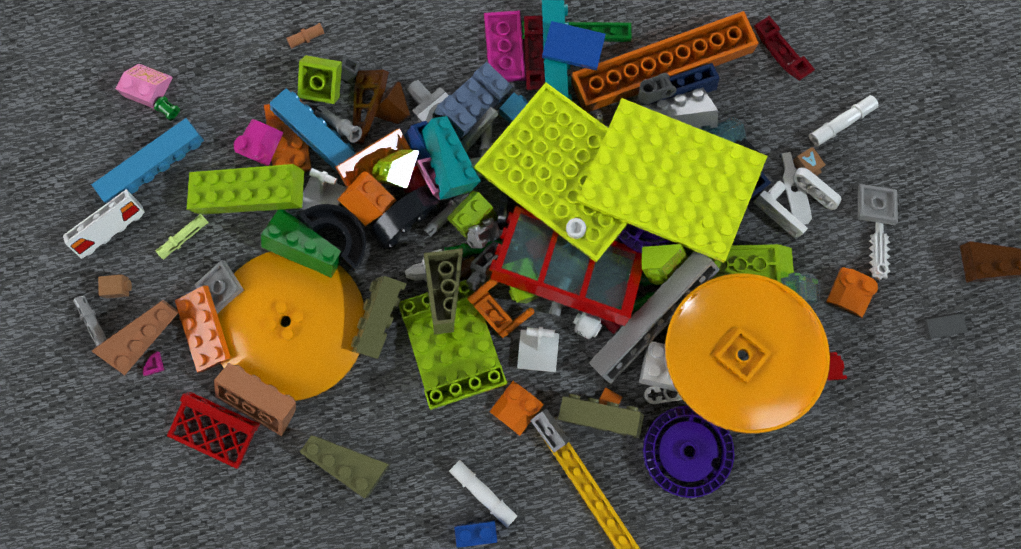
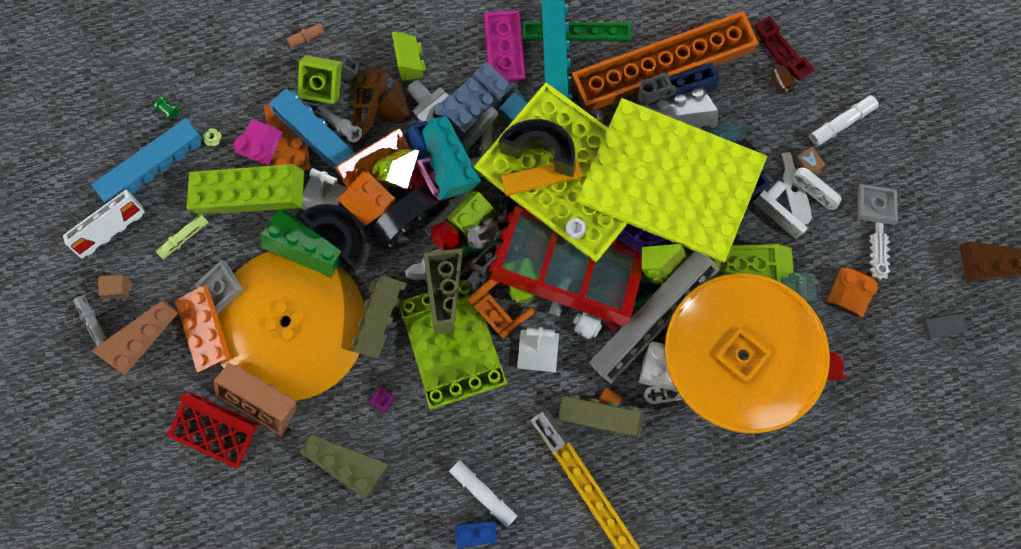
bright pink slope [115,64,173,108] -> none
dark pink tile [143,352,164,376] -> none
orange slope [489,381,544,436] -> none
dark red slope [524,15,545,90] -> none
blue tile [542,21,606,71] -> none
dark purple piece [643,406,735,498] -> none
none -> yellowish green plate [203,129,222,146]
none -> magenta tile [369,386,396,413]
none -> lime slope [392,32,426,81]
none -> red brick [431,220,461,251]
none -> black brick [498,119,576,178]
none -> light orange tile [501,158,582,196]
none -> reddish brown brick [771,66,796,95]

